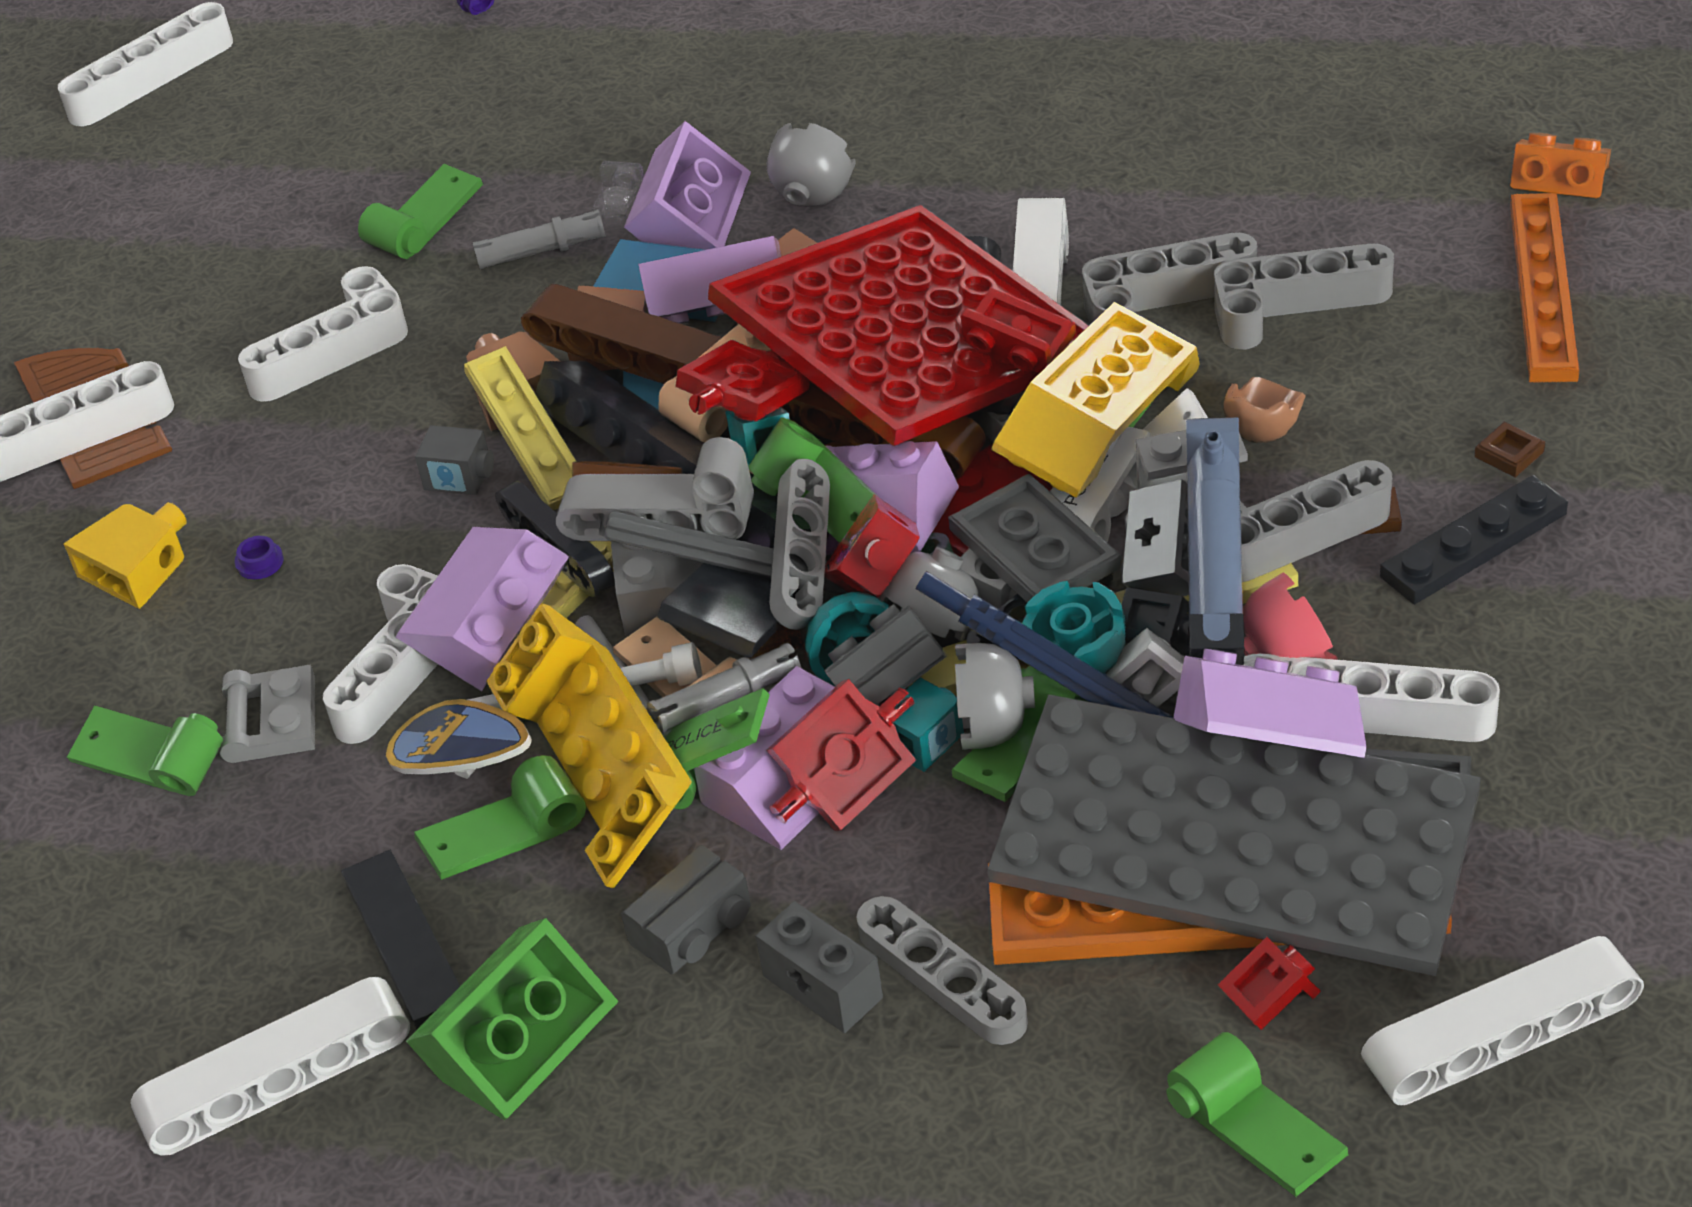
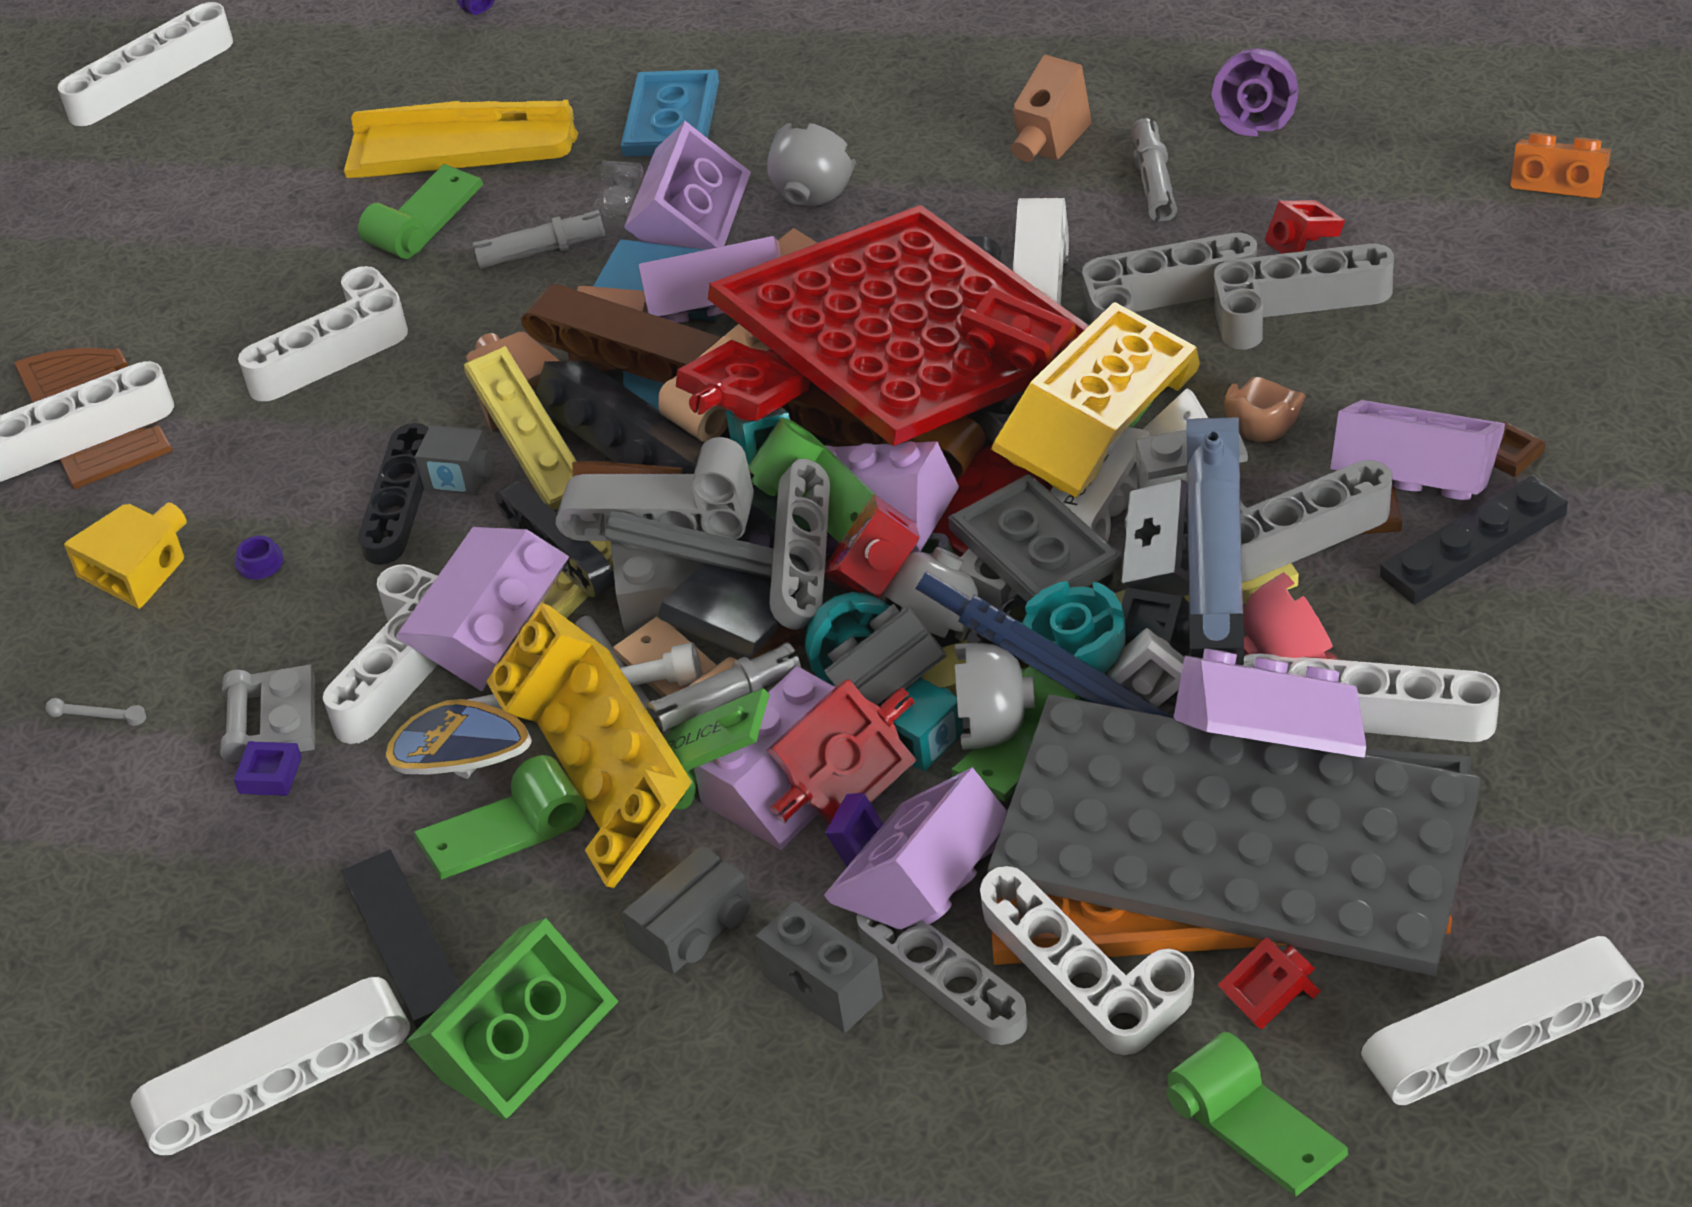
bright green door [67,705,223,796] -> none
orange tile [1510,193,1579,382] -> none
none -> light grey hinge [45,698,146,726]
none -> dark purple plate [234,741,302,796]
none -> yellow piece [344,100,578,178]
none -> black beam [358,423,429,565]
none -> dark azure tile [621,69,719,156]
none -> lavender slope [824,767,1007,930]
none -> dark purple plate [825,793,883,867]
none -> white beam [980,866,1194,1055]
none -> nougat torso [1011,54,1092,162]
none -> light grey pin [1131,118,1177,222]
none -> medium lavender cylinder [1211,48,1299,136]
none -> red bracket [1265,200,1346,254]
none -> lavender slope [1330,400,1505,500]

